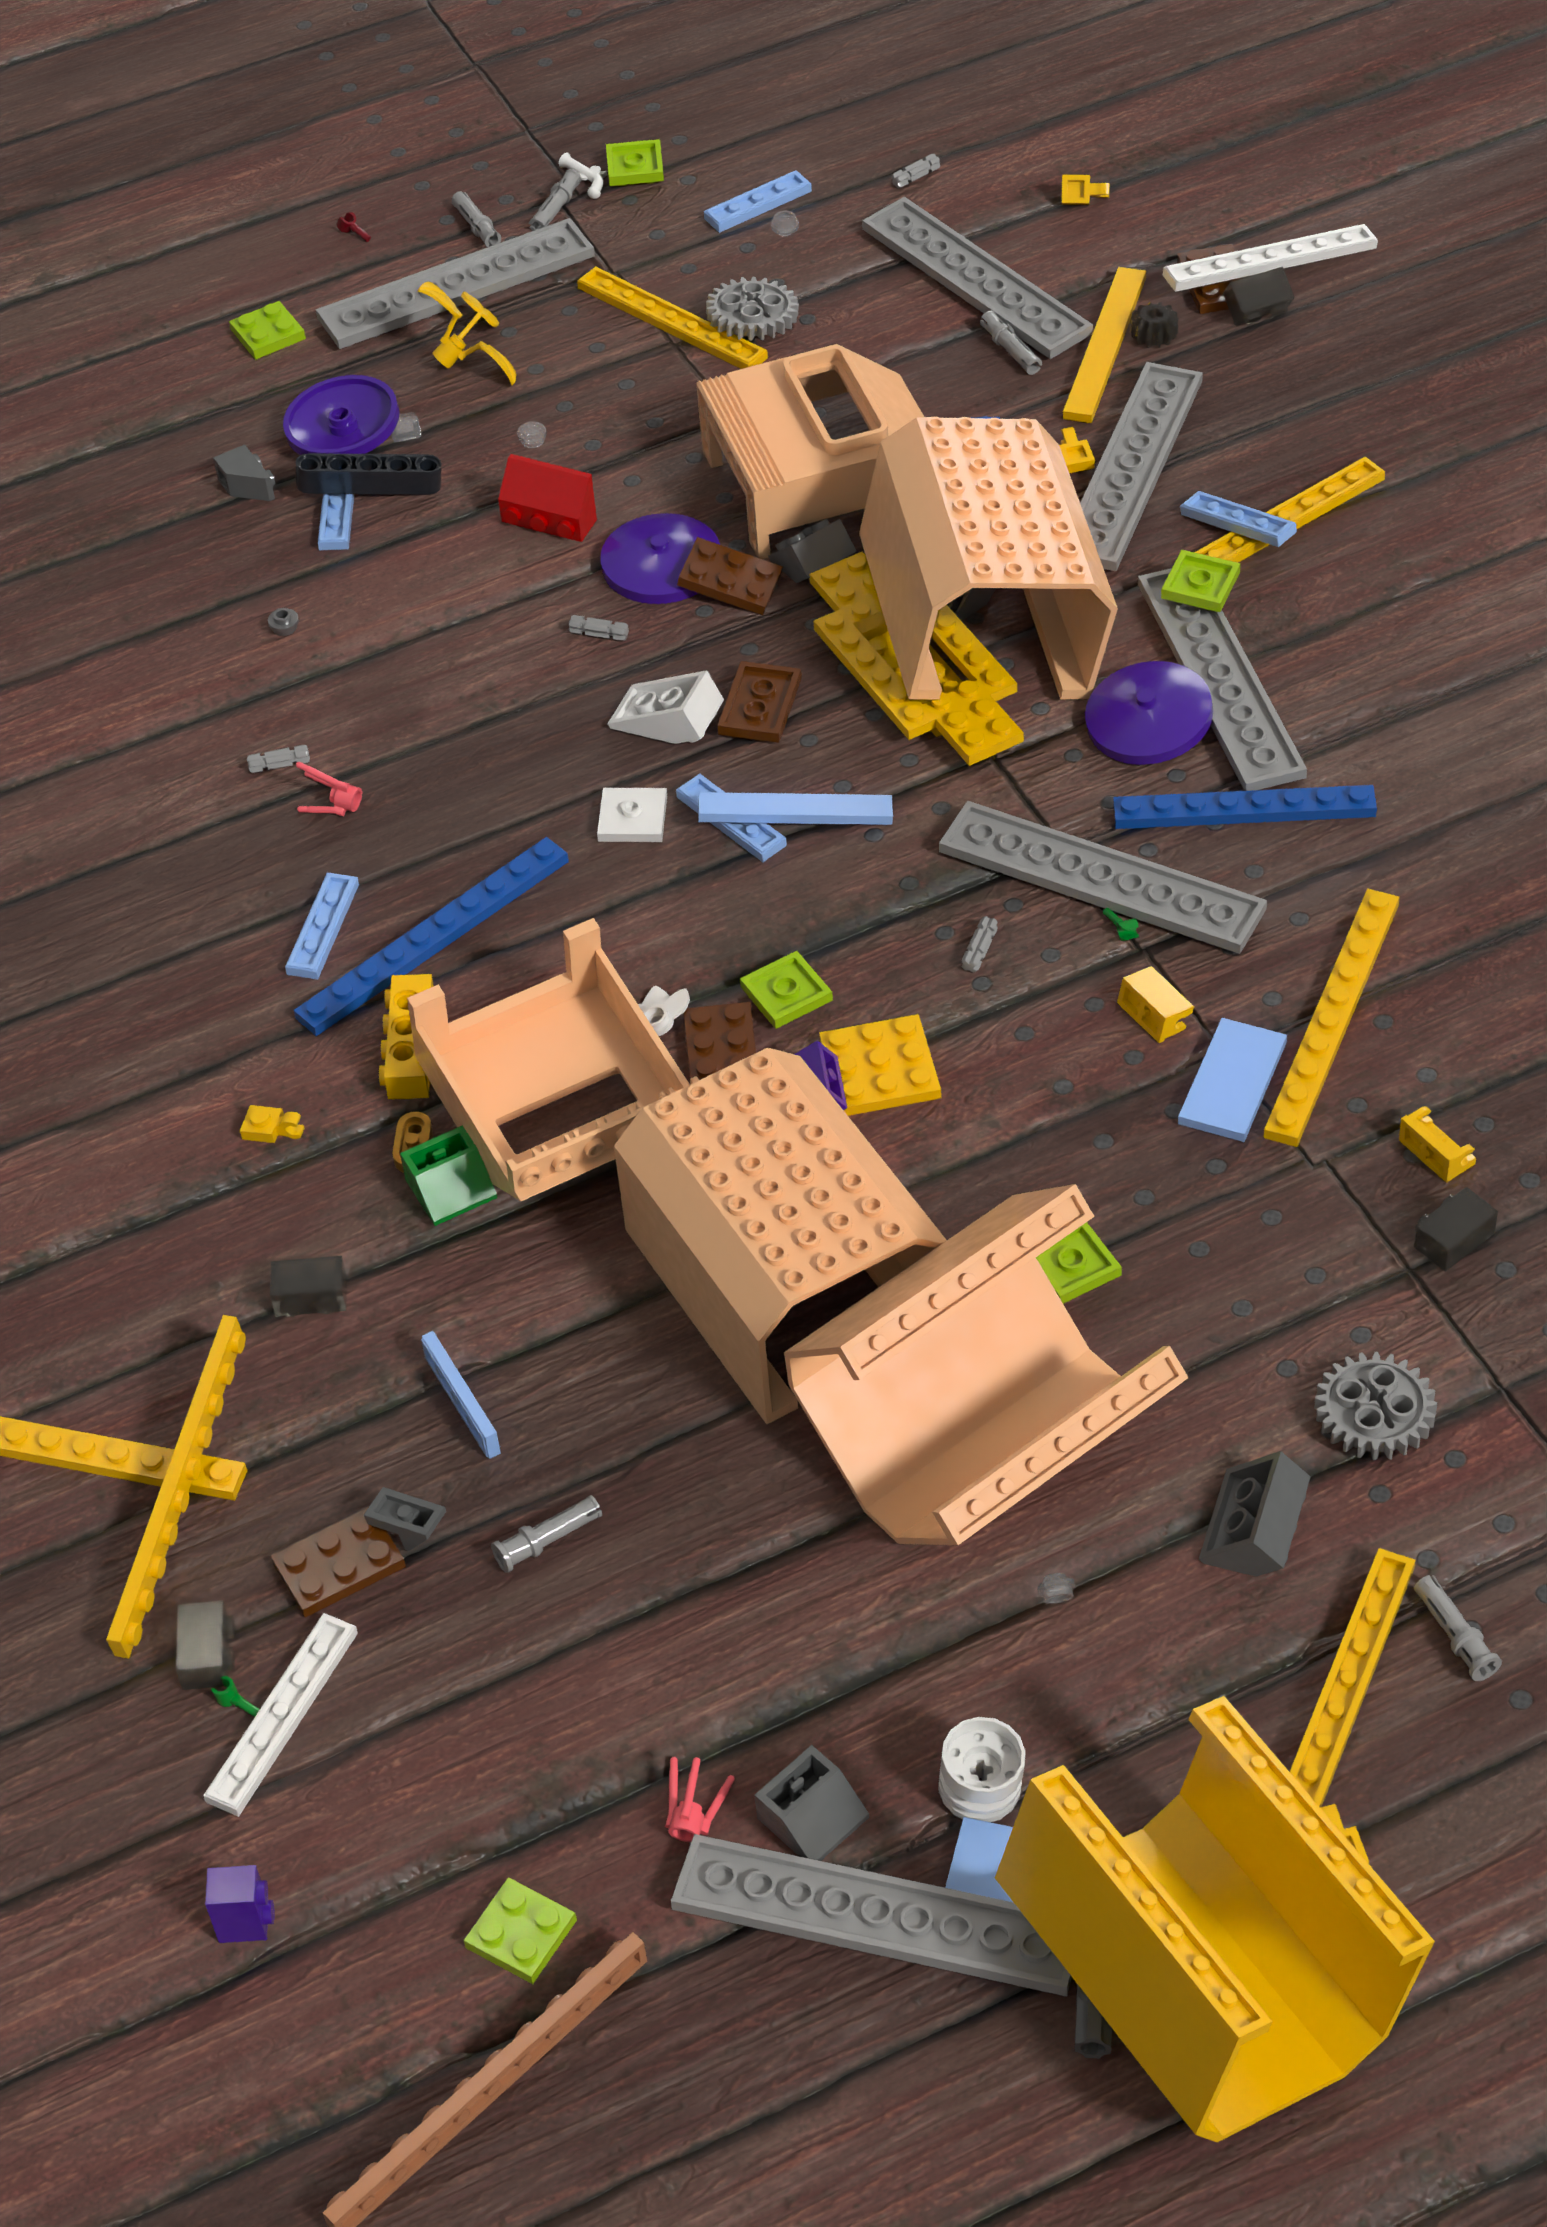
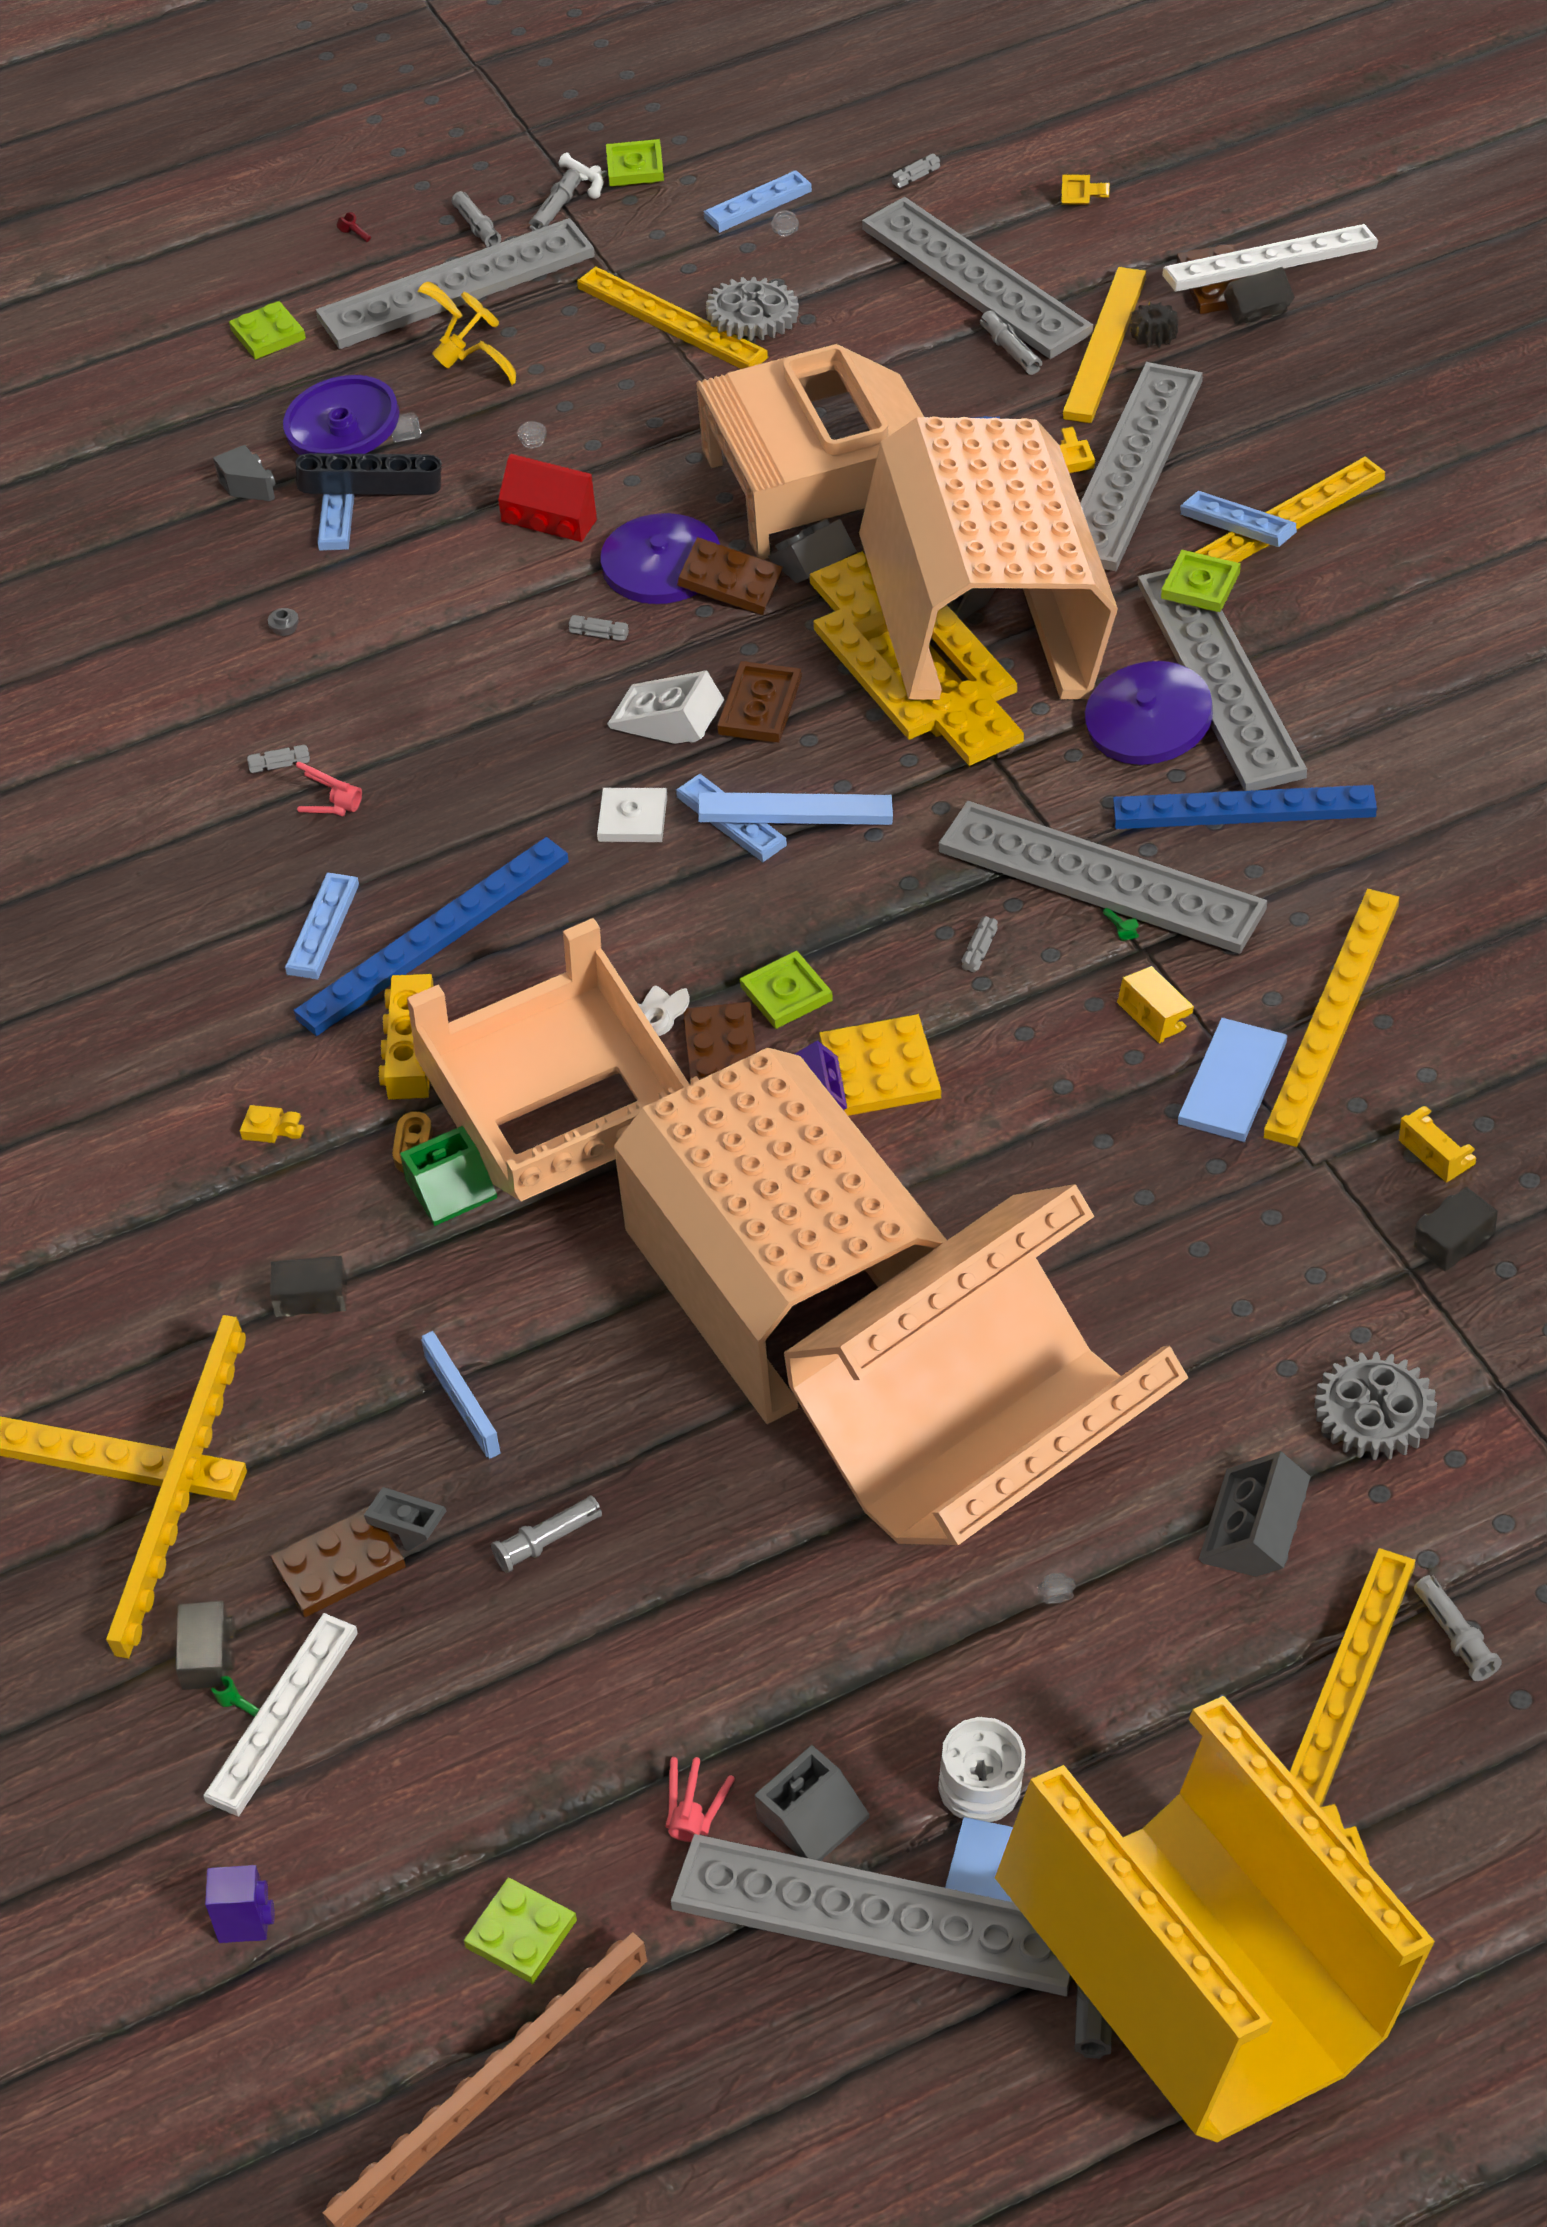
lime plate [1036,1222,1122,1304] -> none

